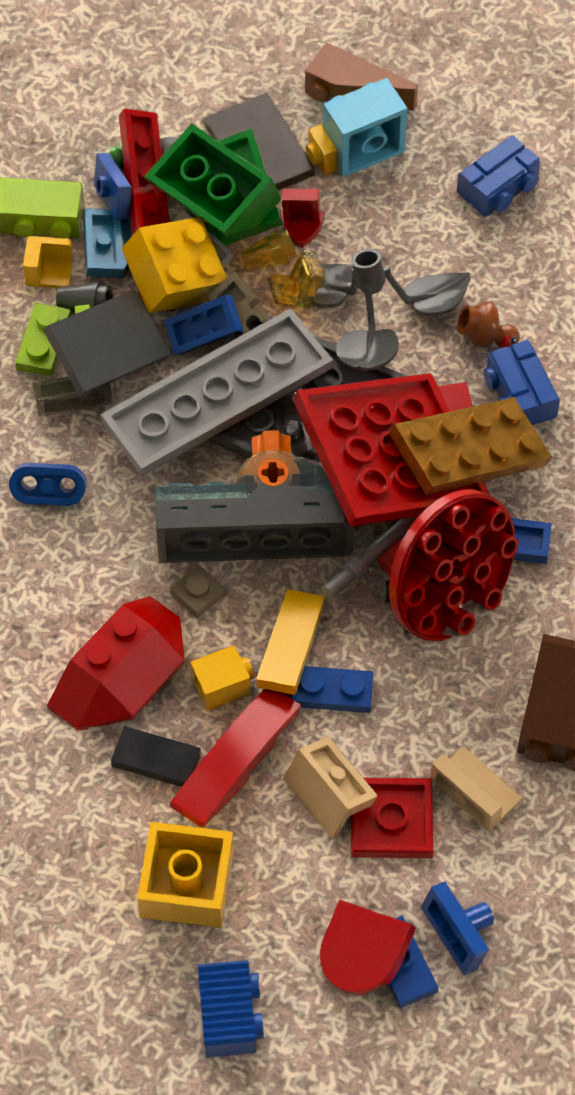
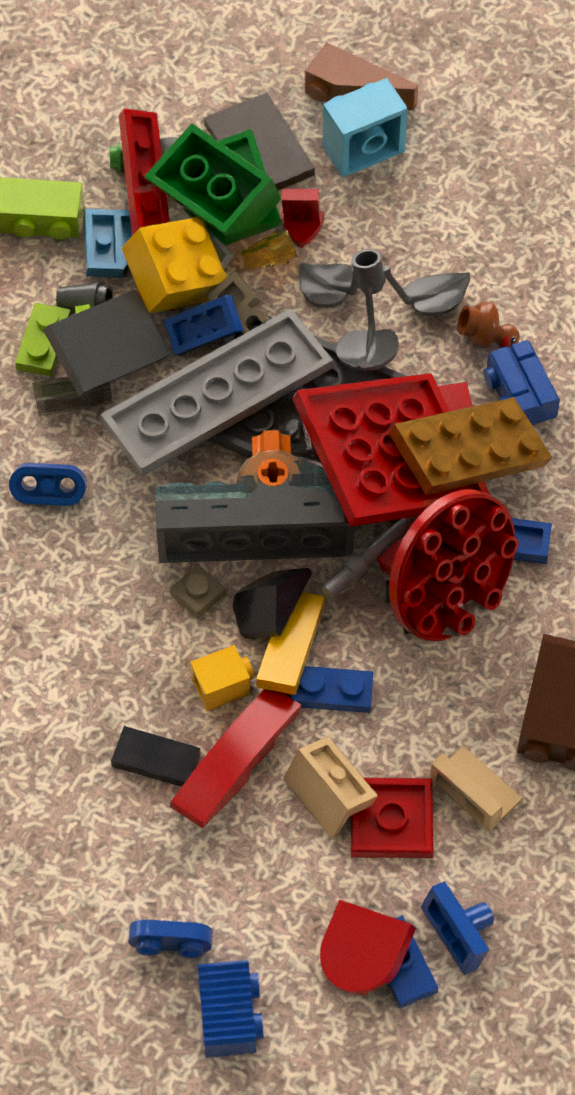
yellow panel [23,236,74,288] -> none
red wedge [47,596,185,731] -> none
blue plate [94,153,132,220] -> none
yellow brick [137,822,234,928] -> none
clear yellow bracket [267,249,325,308] -> none
yellow plate [305,124,337,176] -> none
blue brick [457,135,540,217] -> none
none -> blue plate [128,920,213,958]
none -> black slope [232,568,313,639]

